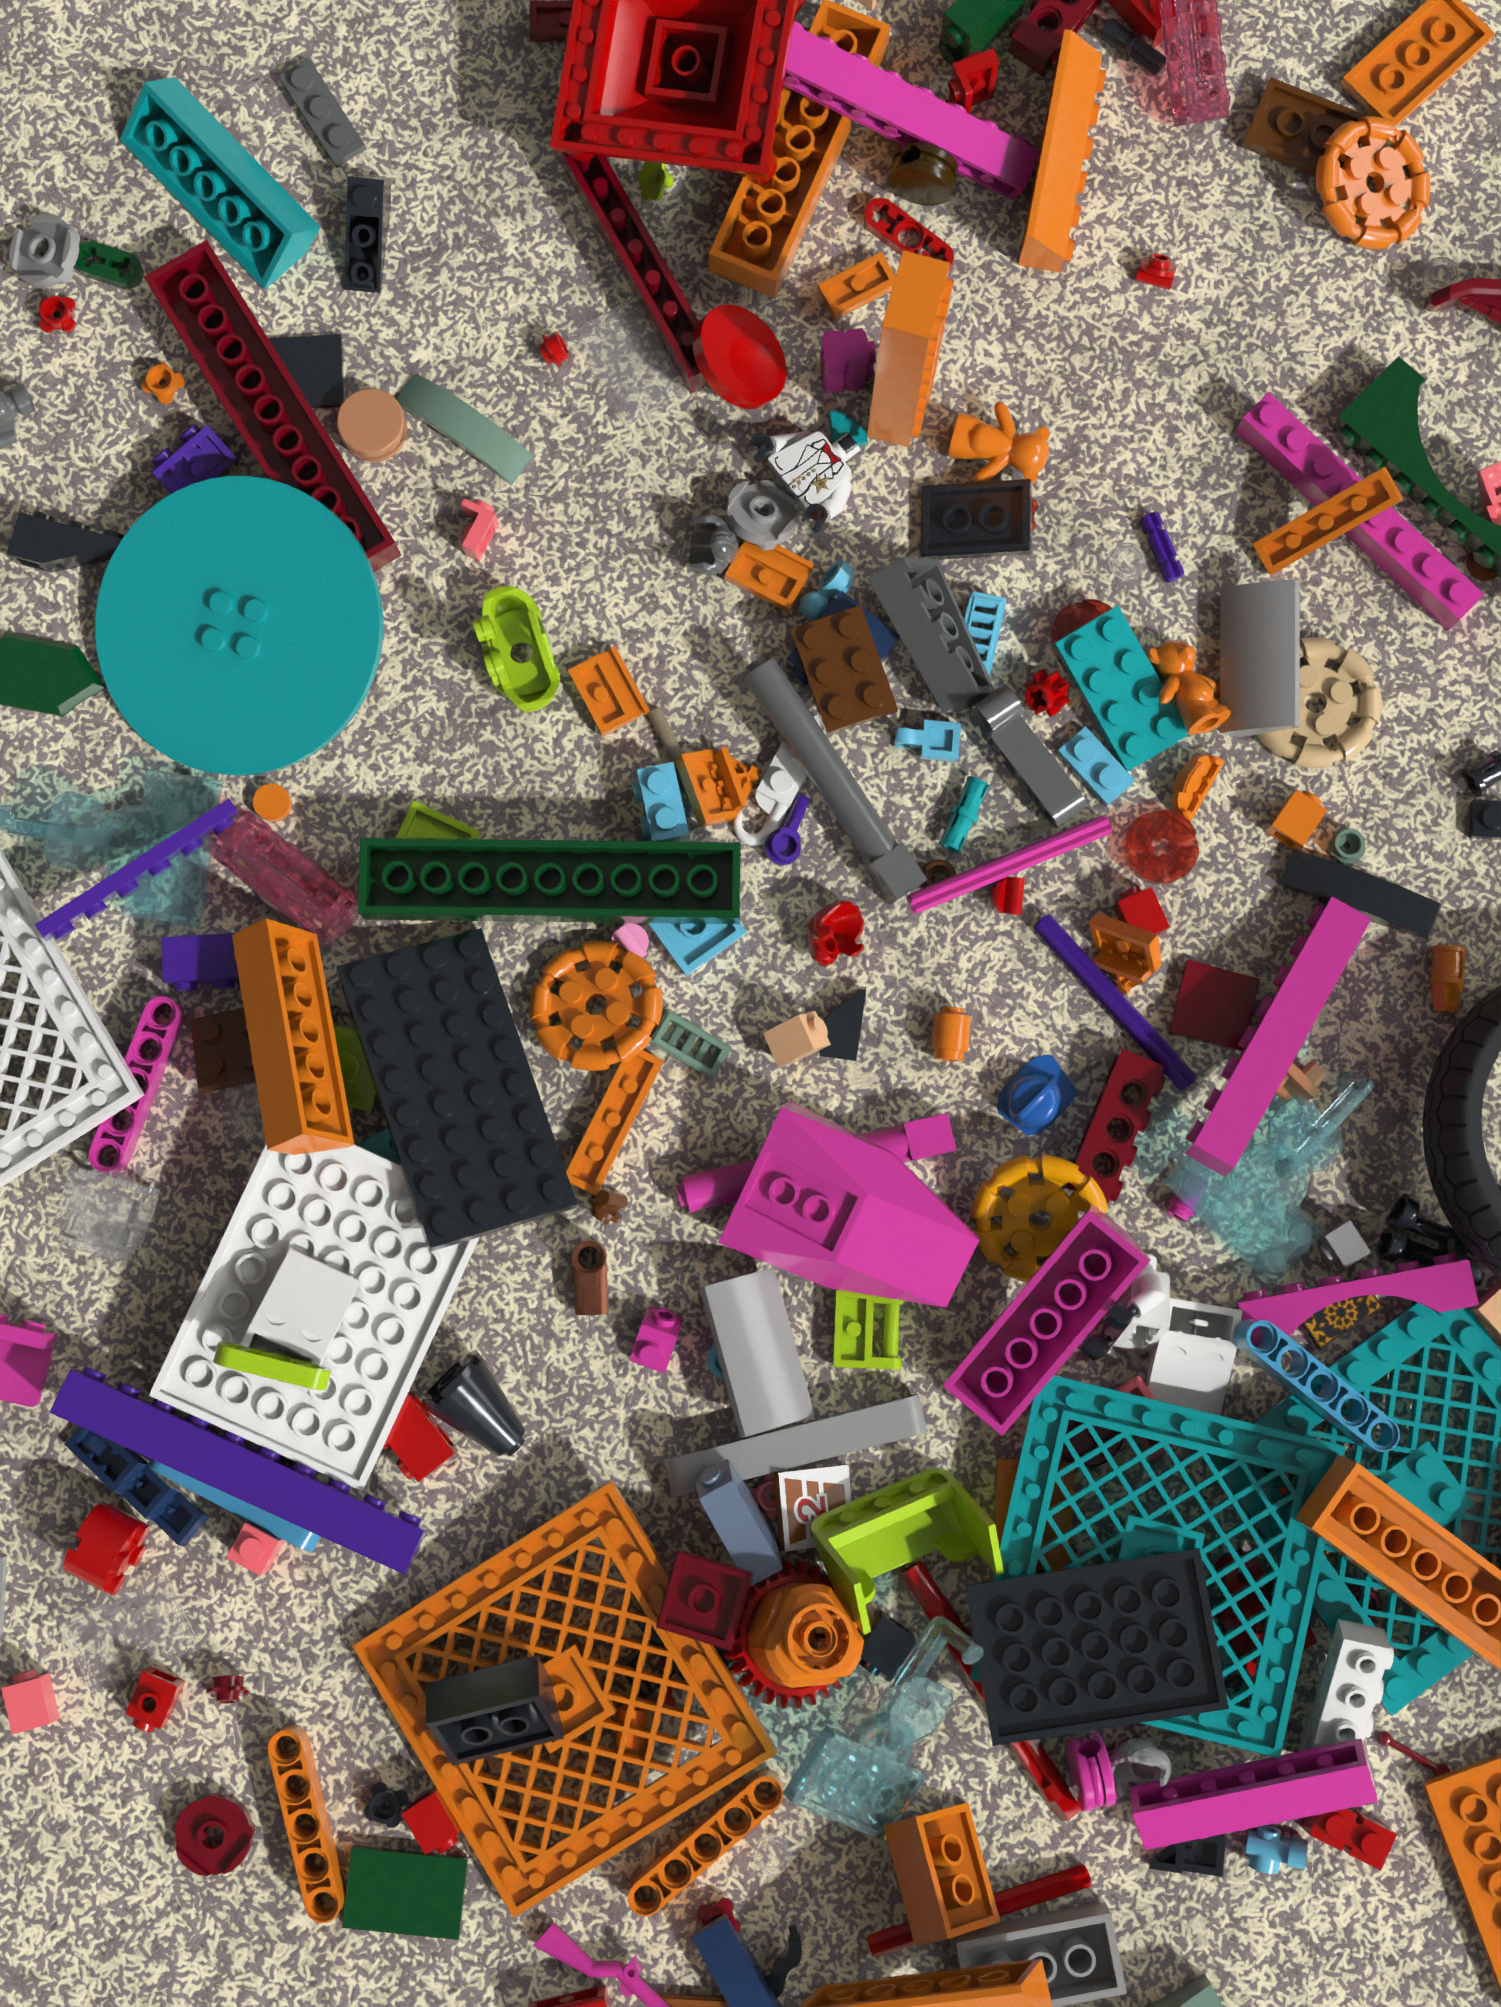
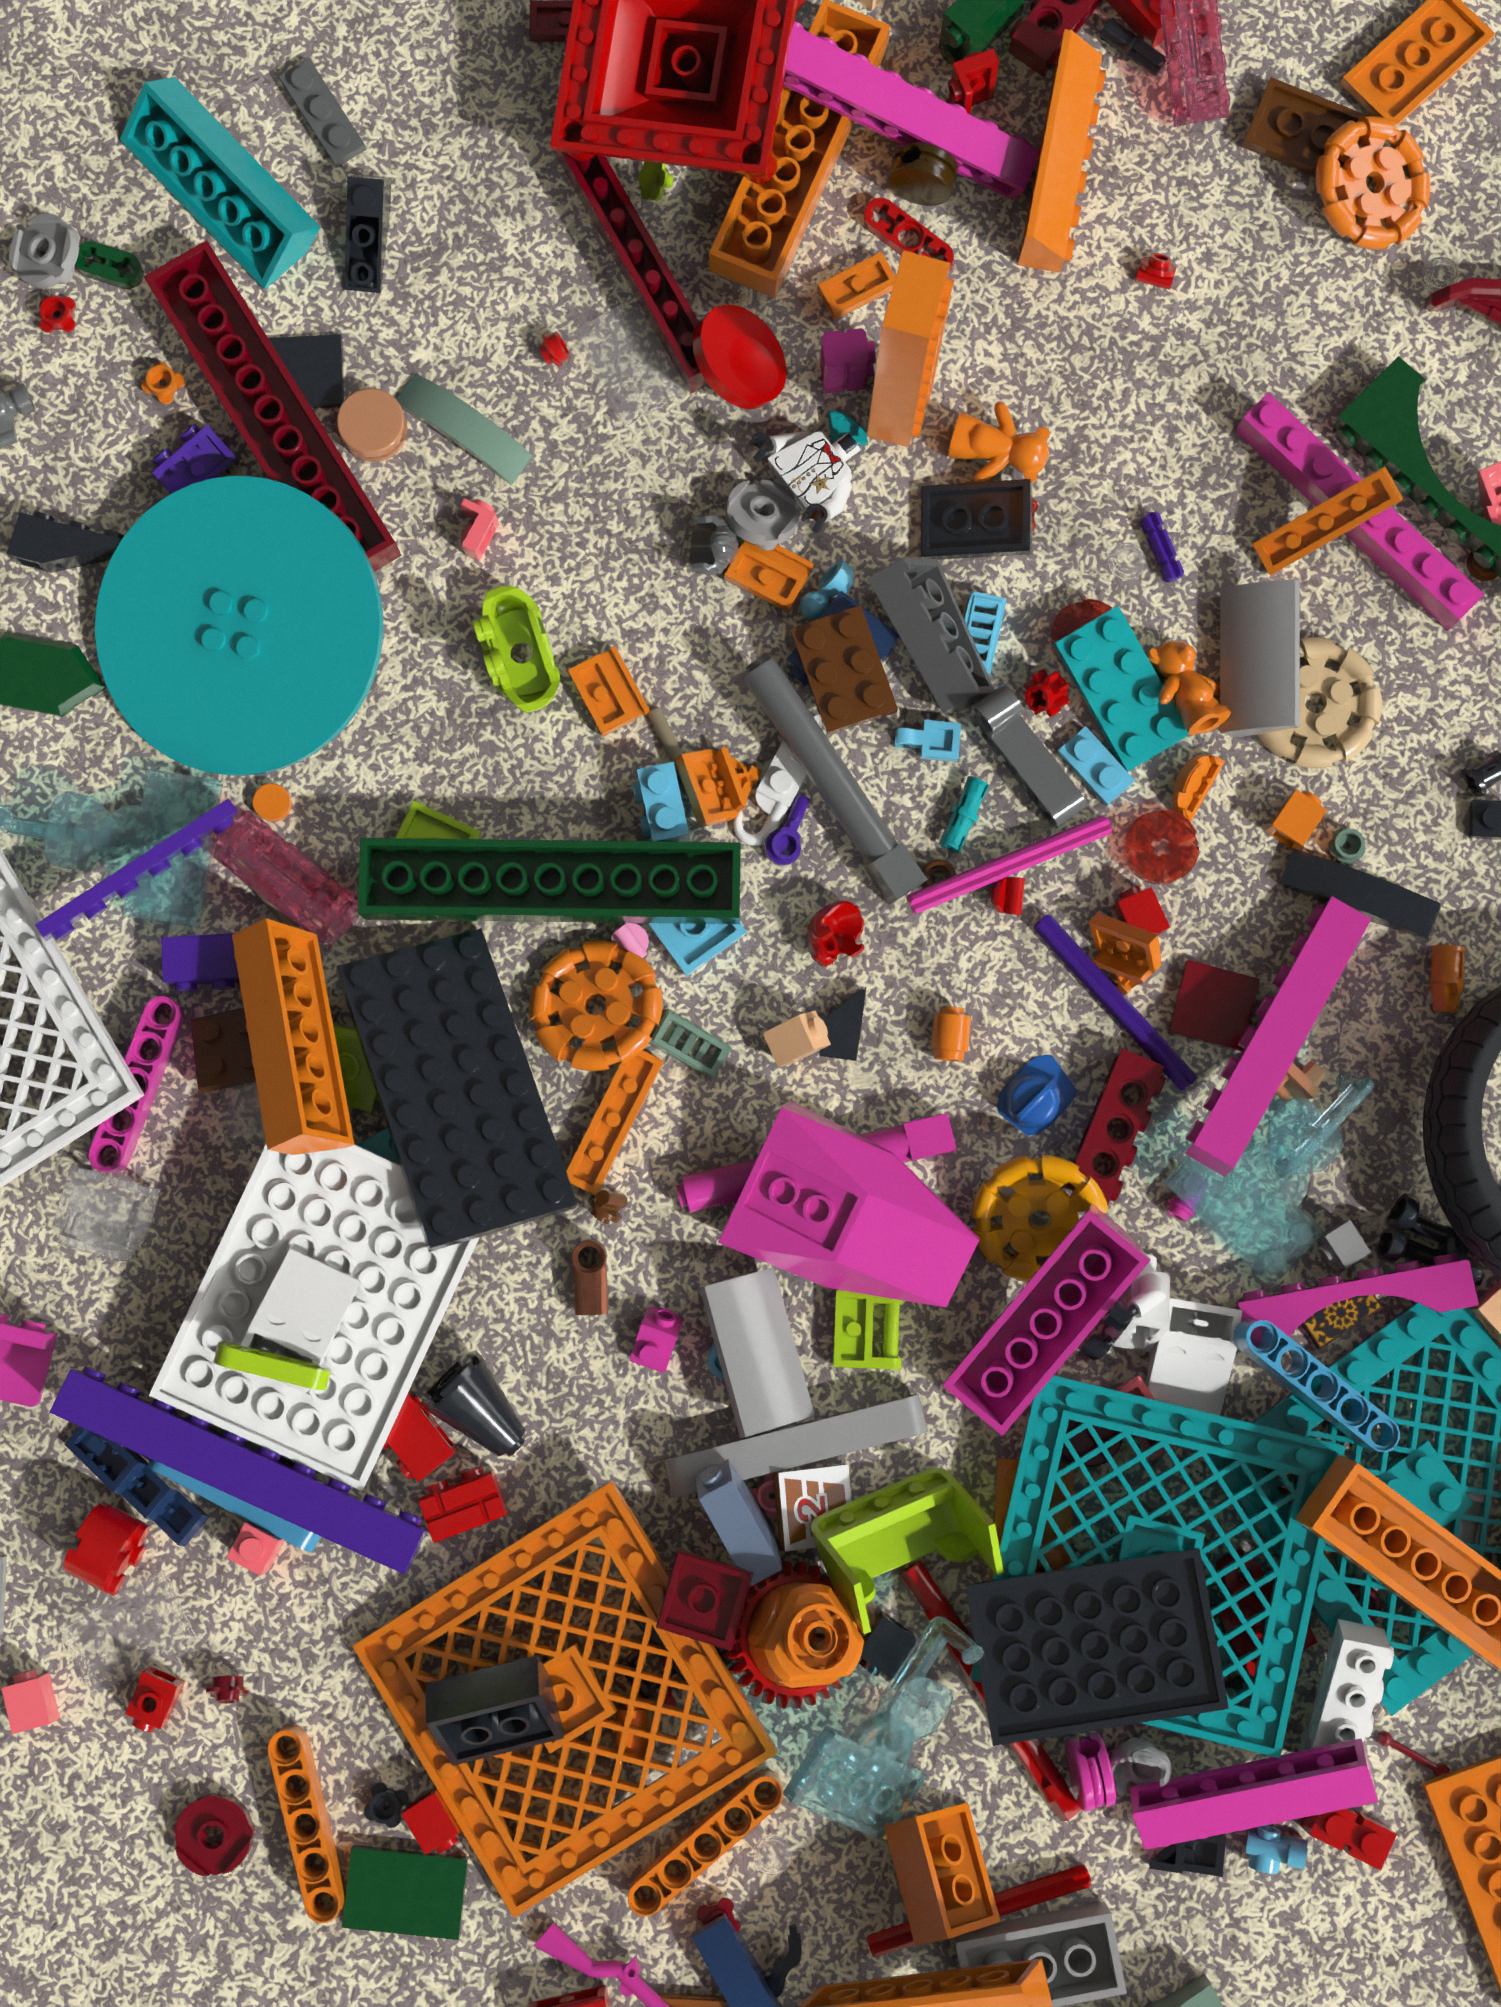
none -> red brick [418,1466,509,1543]

